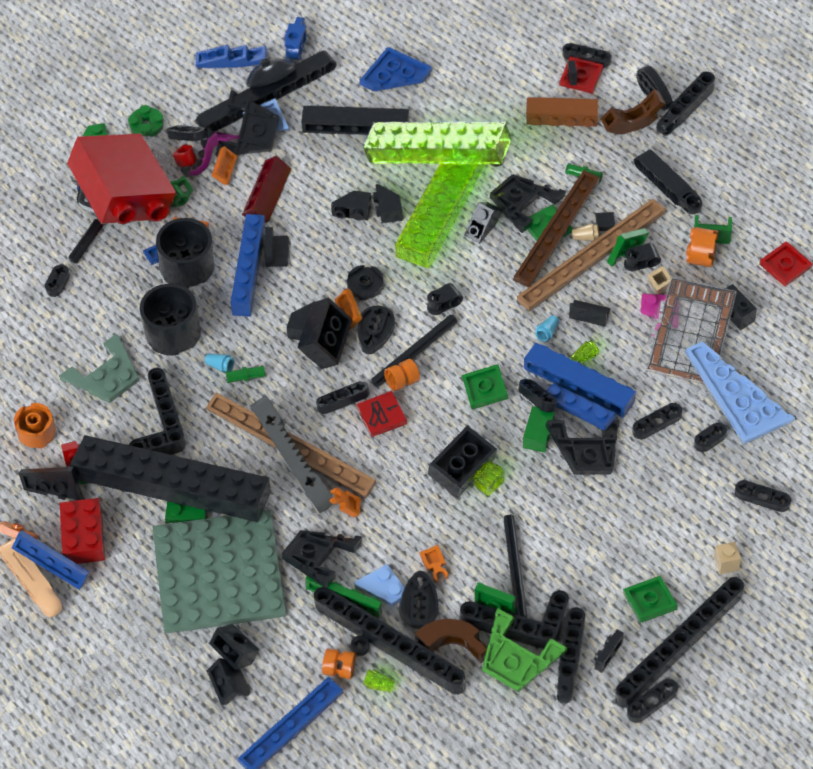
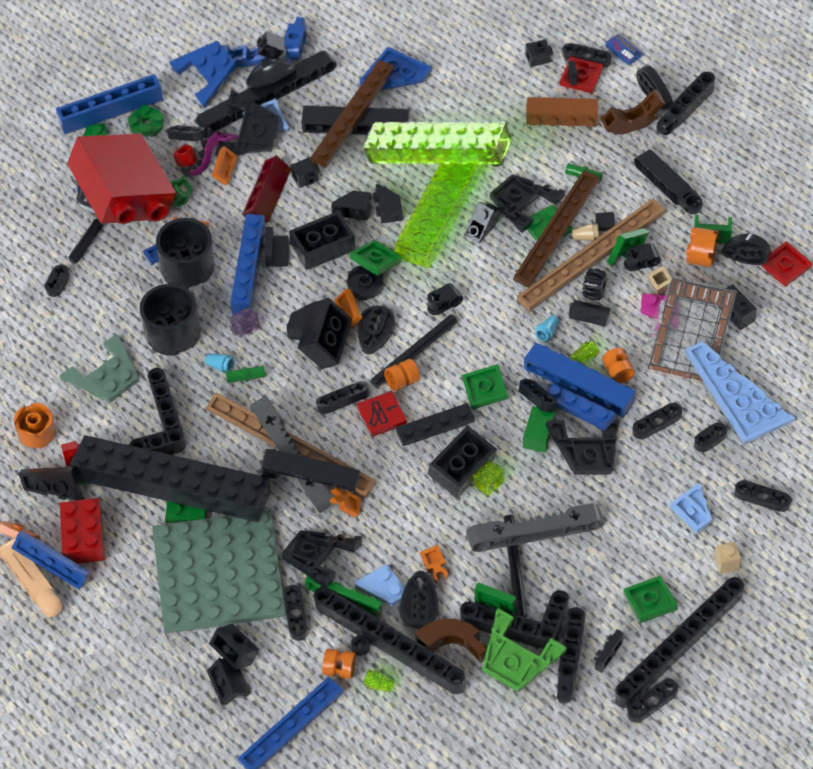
none -> blue brick [55,74,163,134]
none -> blue wing [169,40,238,108]
none -> clear purple brick [229,307,260,338]
none -> black brick [256,31,285,59]
none -> black beam [260,449,360,491]
none -> black beam [283,585,308,641]
none -> black brick [289,211,356,270]
none -> black brick [290,157,320,188]
none -> reddish brown plate [311,60,395,168]
none -> green plate [350,240,402,276]
none -> black plate [396,403,475,446]
none -> dark grey gear [466,503,605,552]
none -> black brick [525,39,553,67]
none -> black gear [582,268,607,301]
none -> orange wheel [602,348,635,384]
none -> blue tile [605,34,642,65]
none -> light blue wing [670,483,712,534]
none -> black piece [721,233,772,265]

